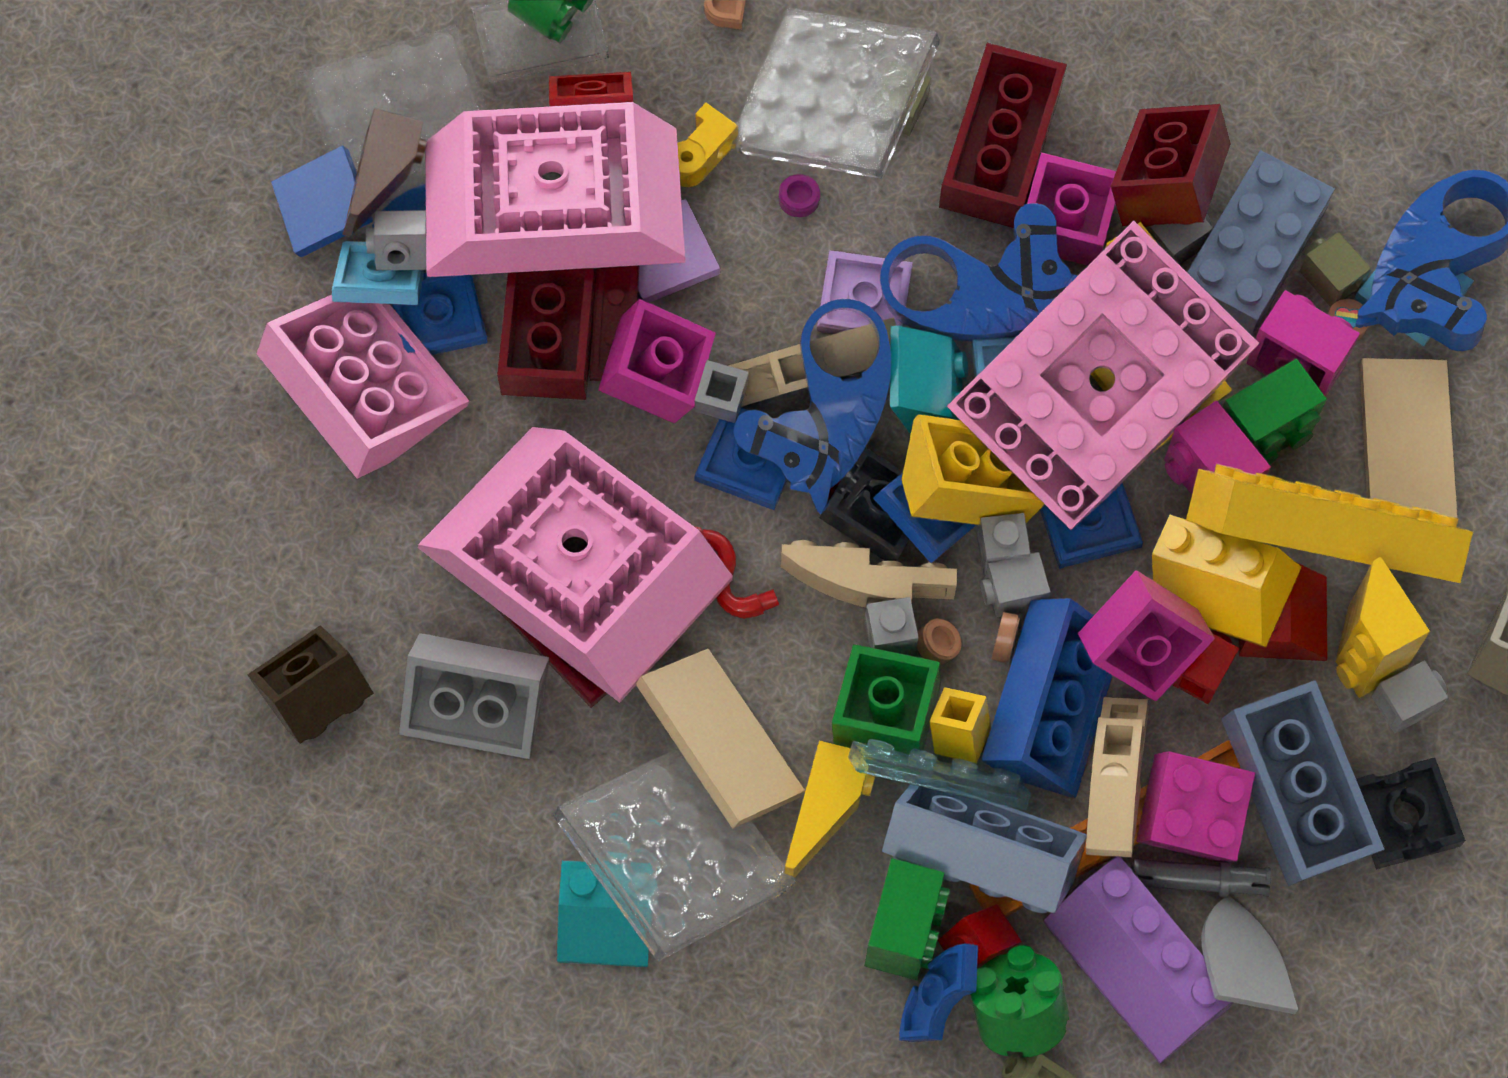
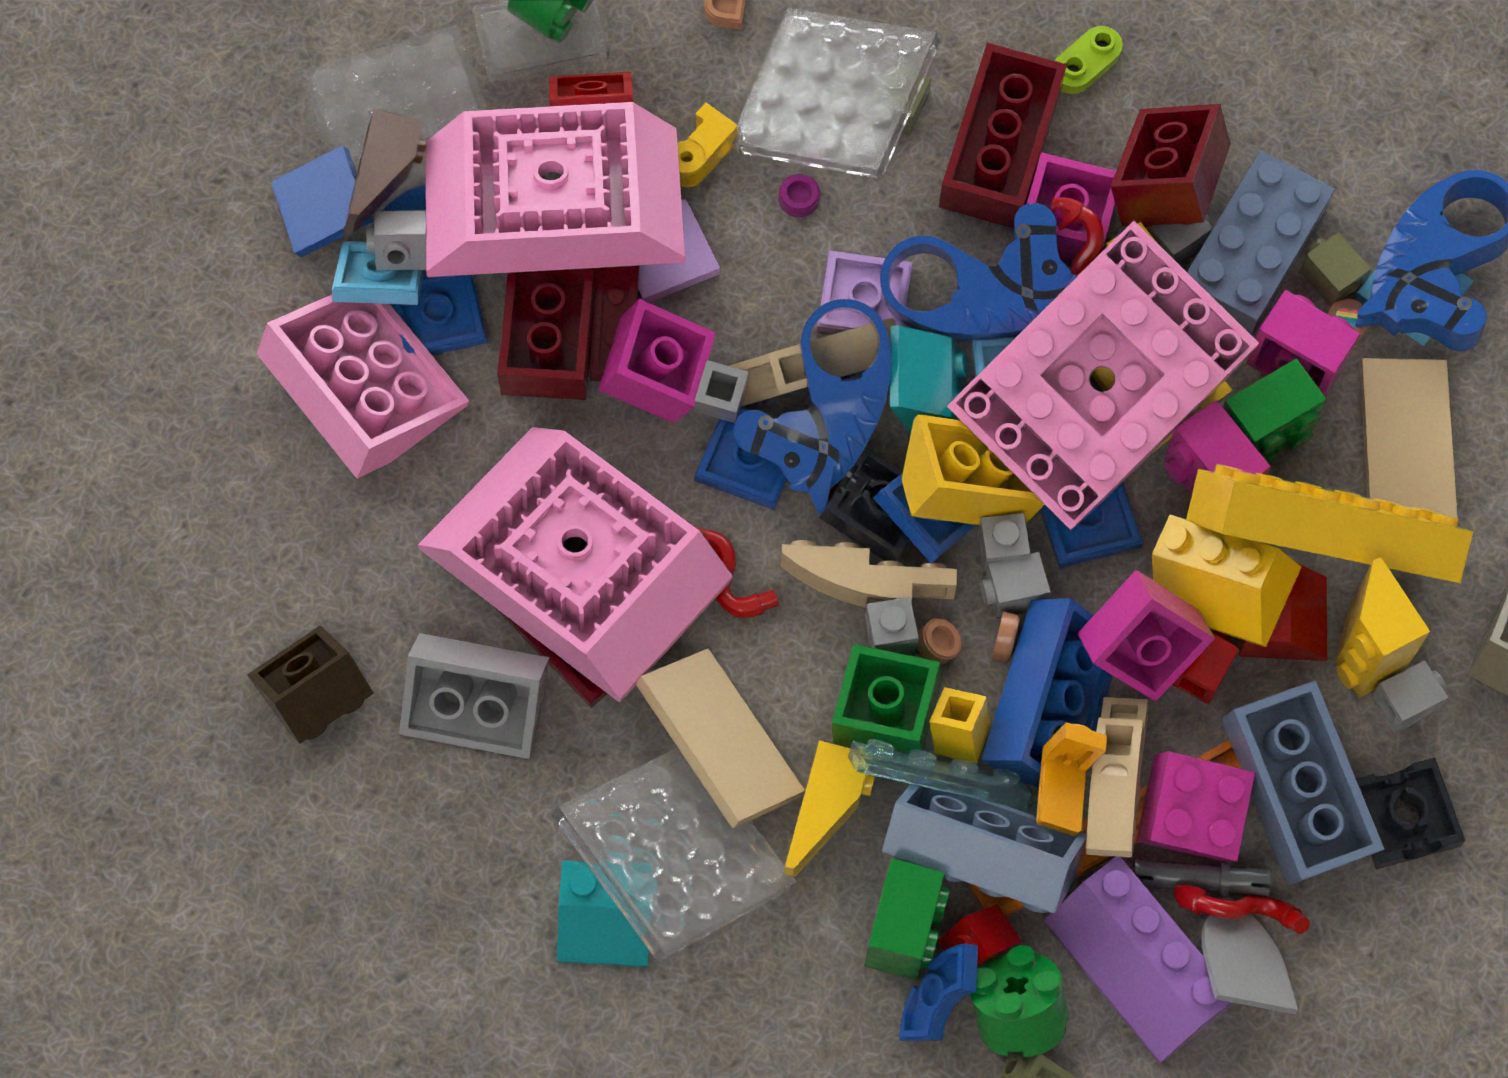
none -> light orange bracket [1036,722,1107,836]
none -> red animal [1051,197,1104,276]
none -> lime plate [1055,26,1123,94]
none -> red animal [1173,885,1310,934]

